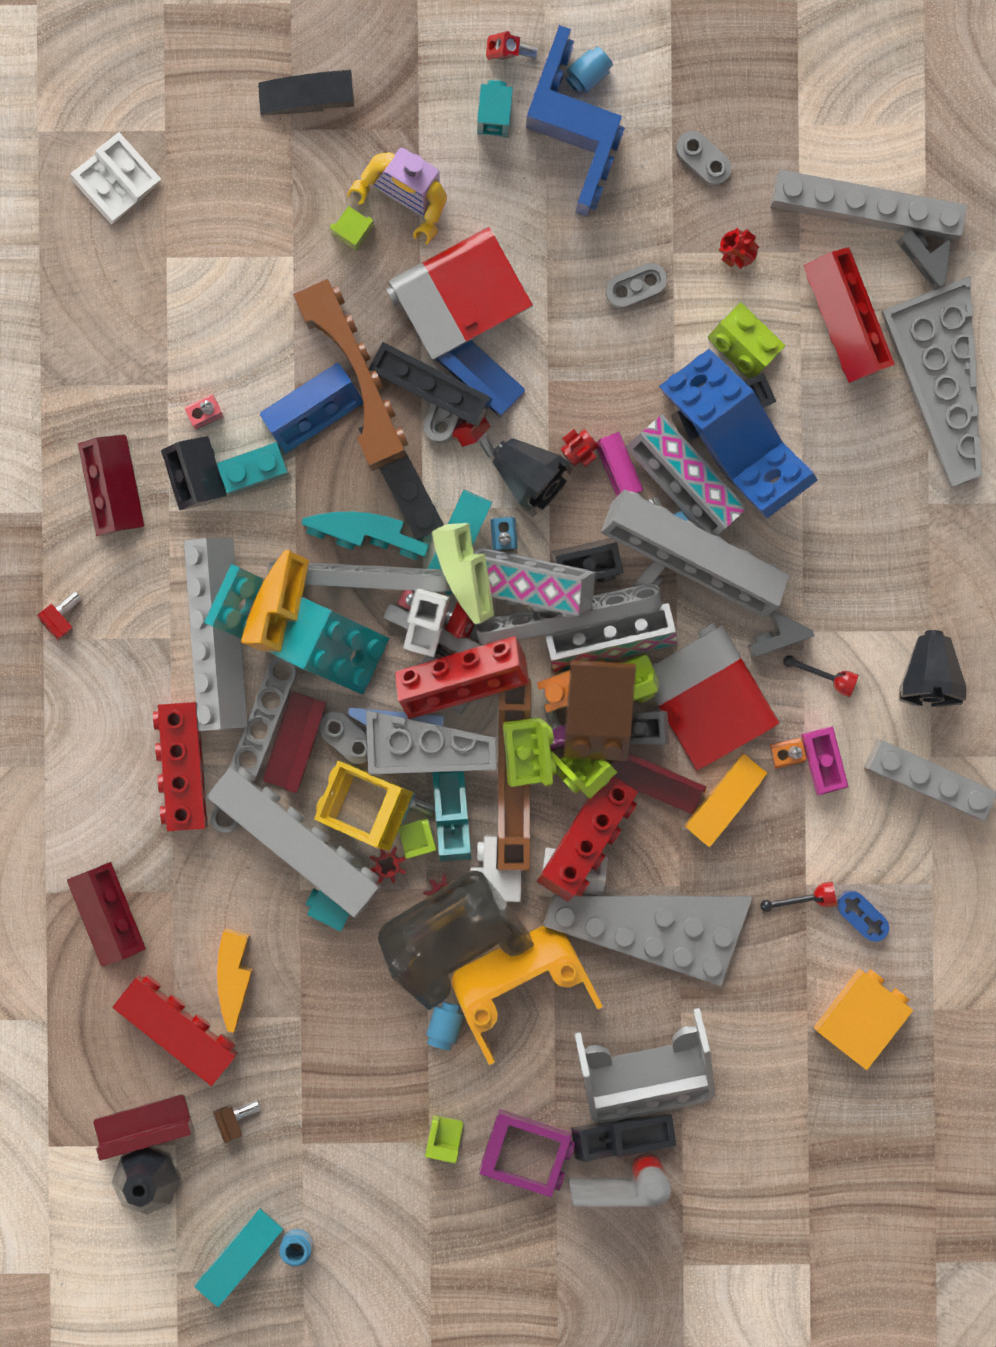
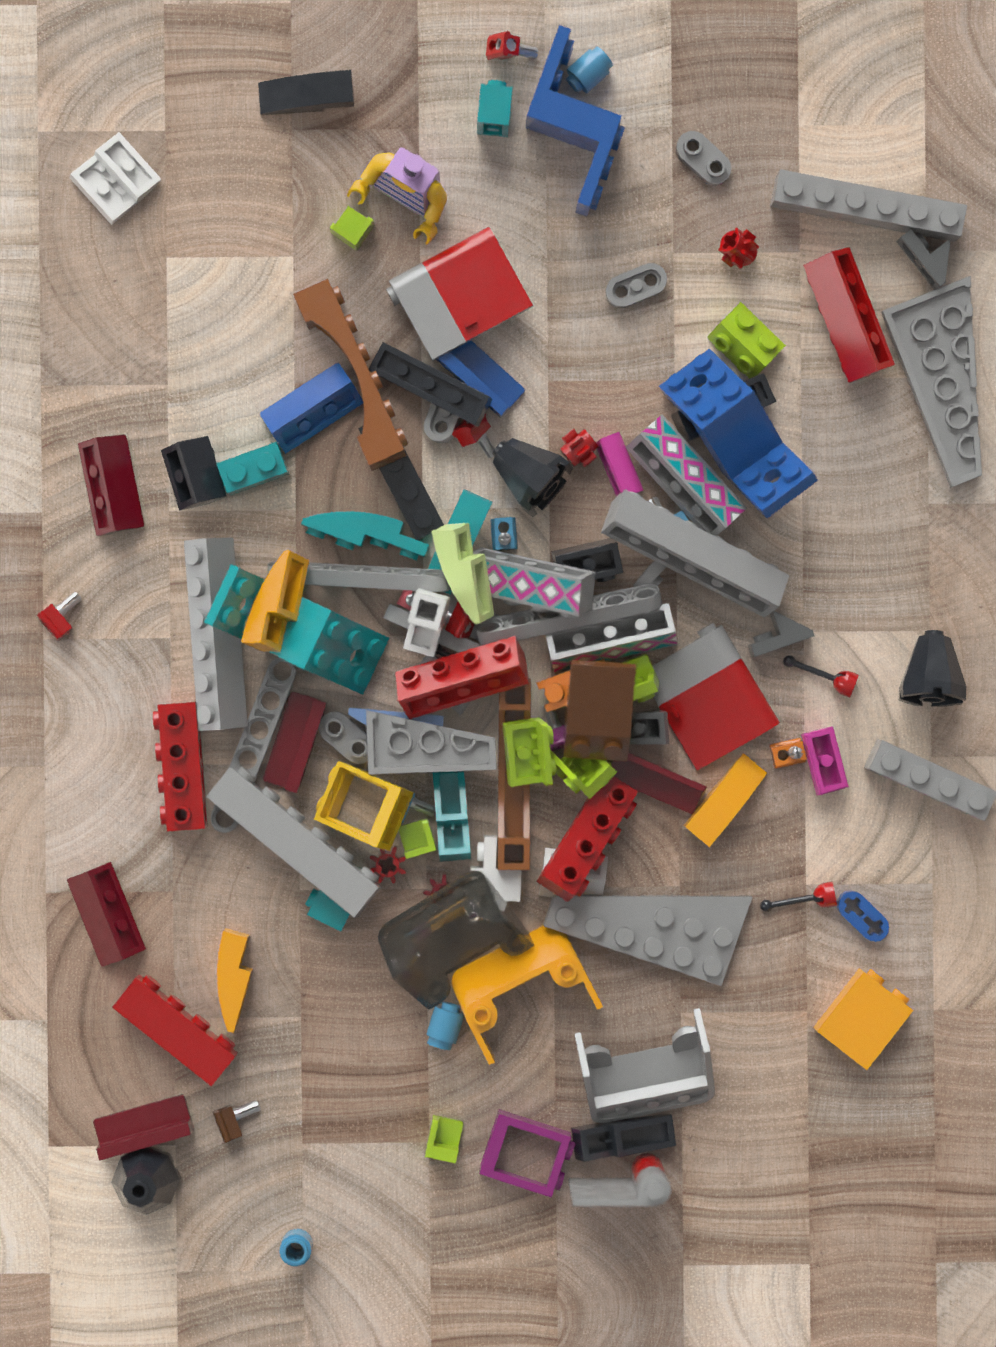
coral piece [185,394,224,430] -> none
teal slope [194,1208,283,1308] -> none

